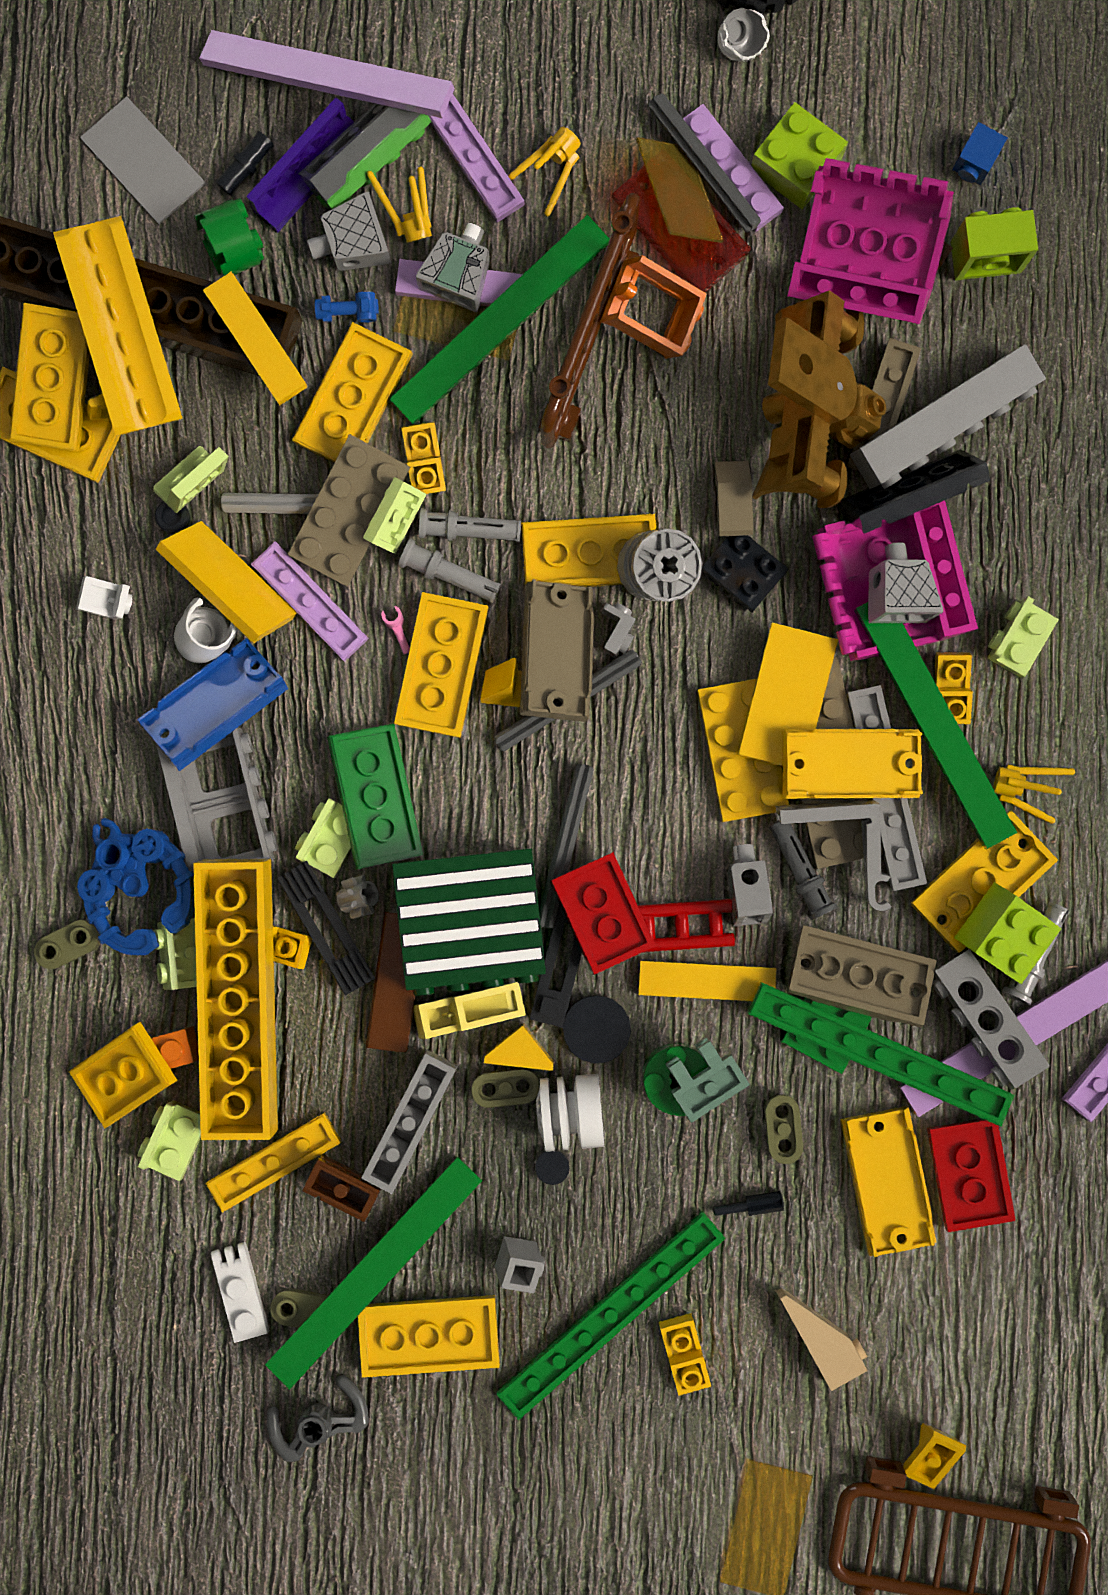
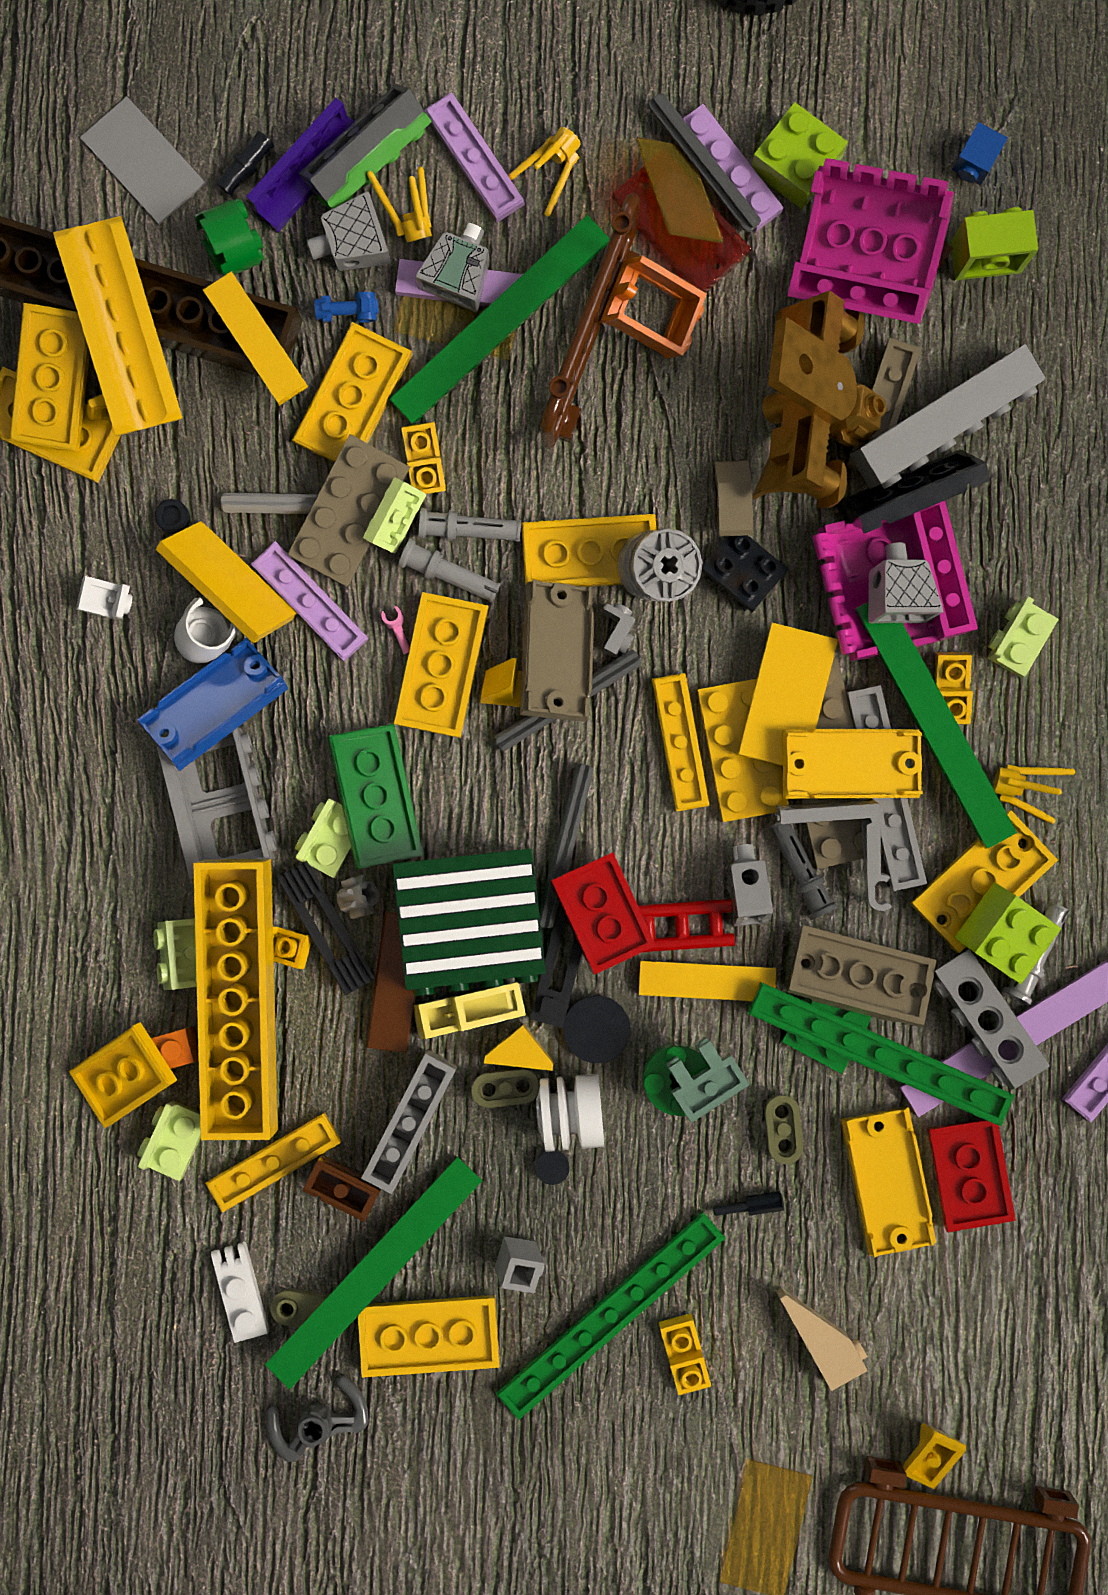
olive plate [34,920,100,969] -> none
blue piece [77,817,195,955] -> none
yellowish green bracket [153,446,229,513] -> none
lavender tile [199,30,454,118] -> none
light grey hair [718,8,770,62] -> none
none -> yellow tile [652,673,710,812]

